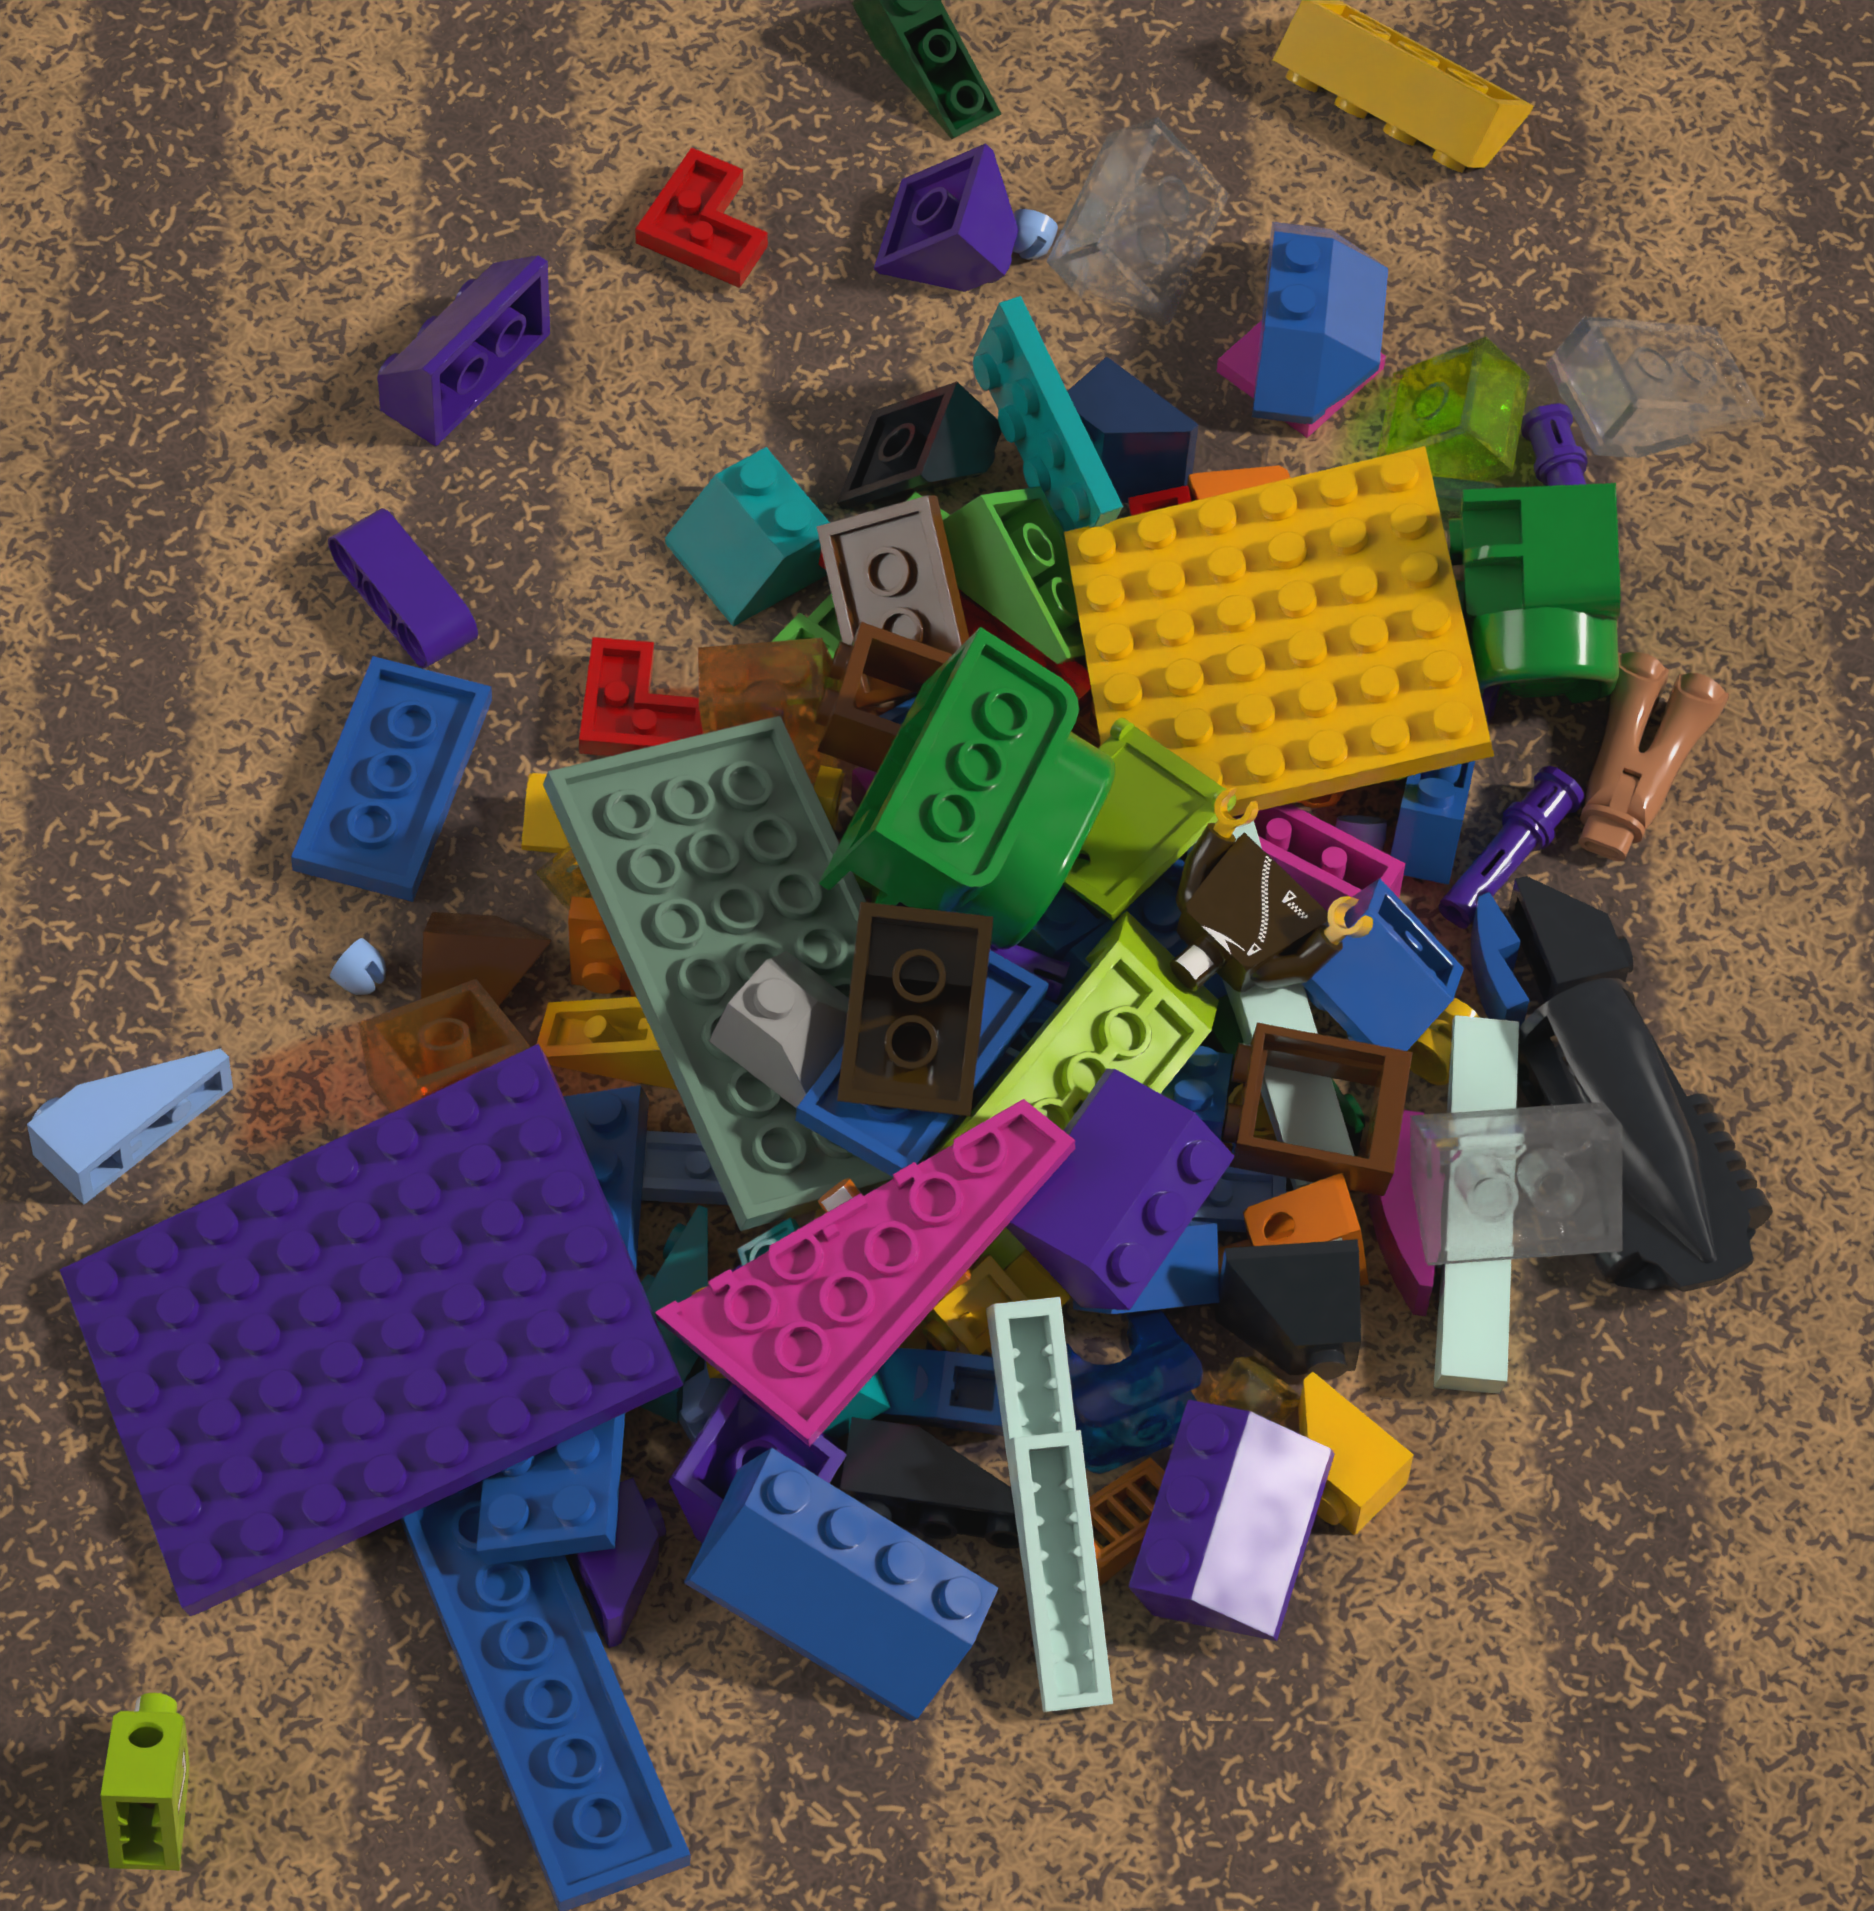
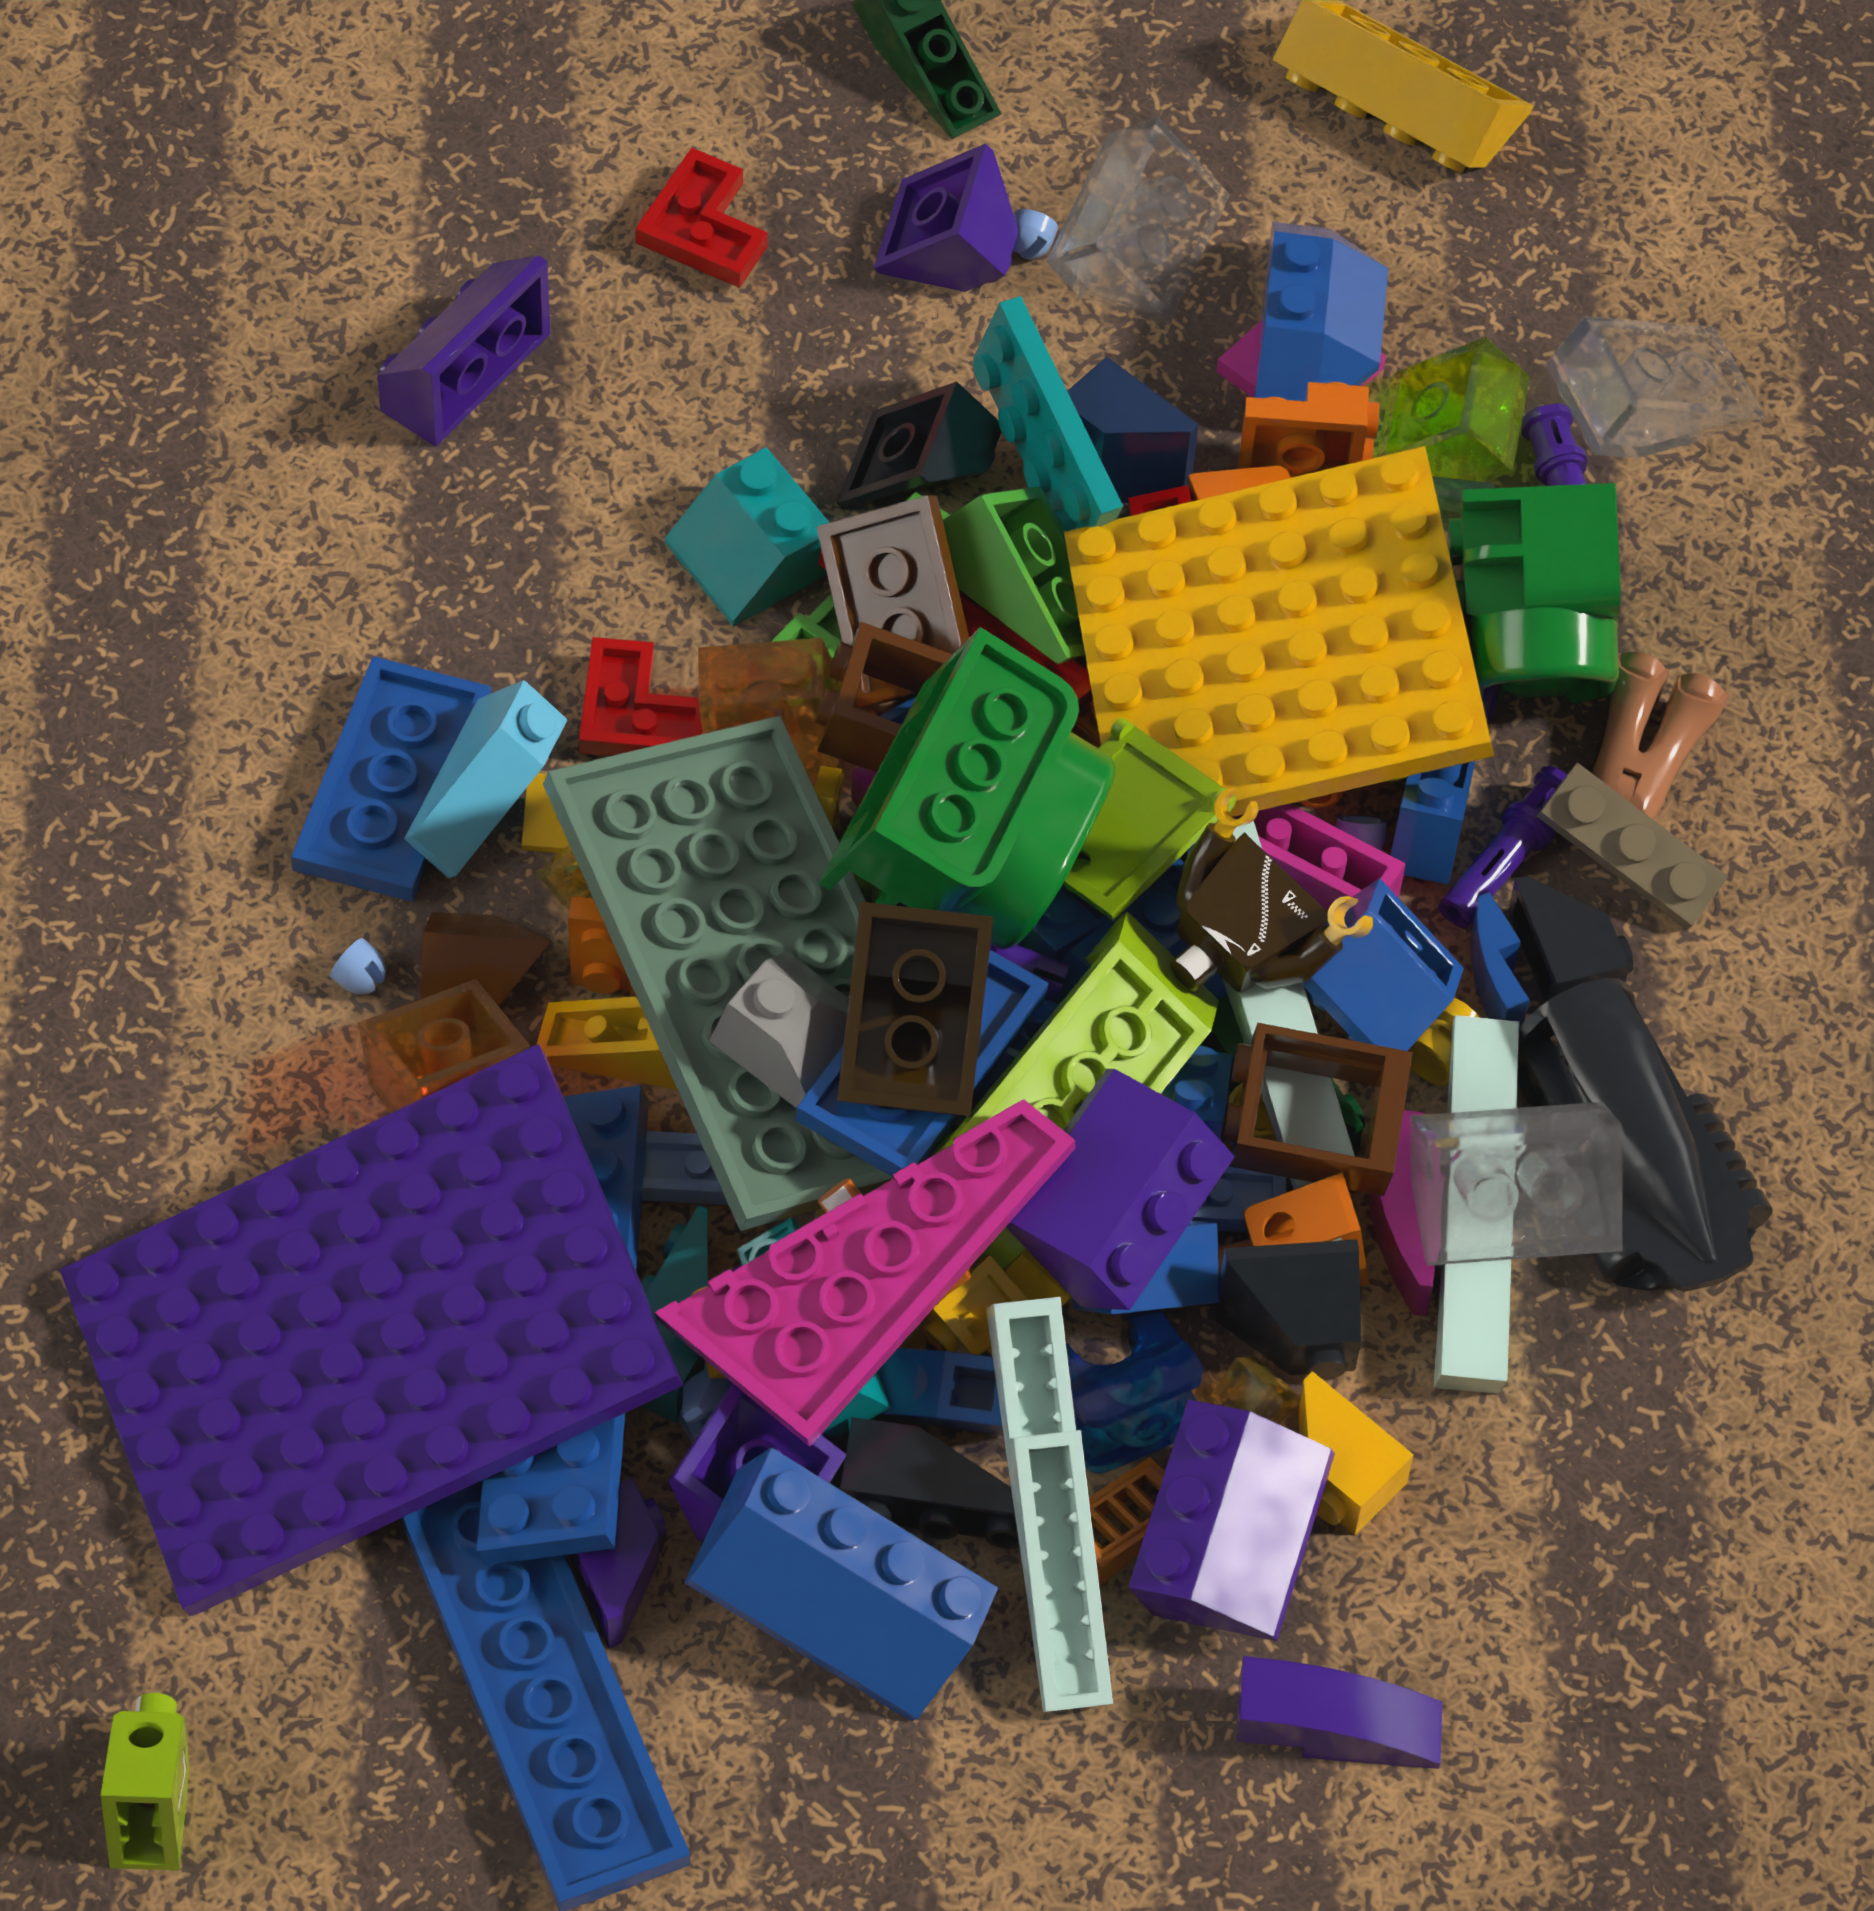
light blue slope [27,1049,233,1205] -> none
dark purple beam [328,508,478,669] -> none
none -> medium azure slope [404,680,568,878]
none -> dark purple slope [1236,1656,1442,1769]
none -> orange plate [1237,382,1380,478]
none -> dark tan plate [1536,763,1729,929]

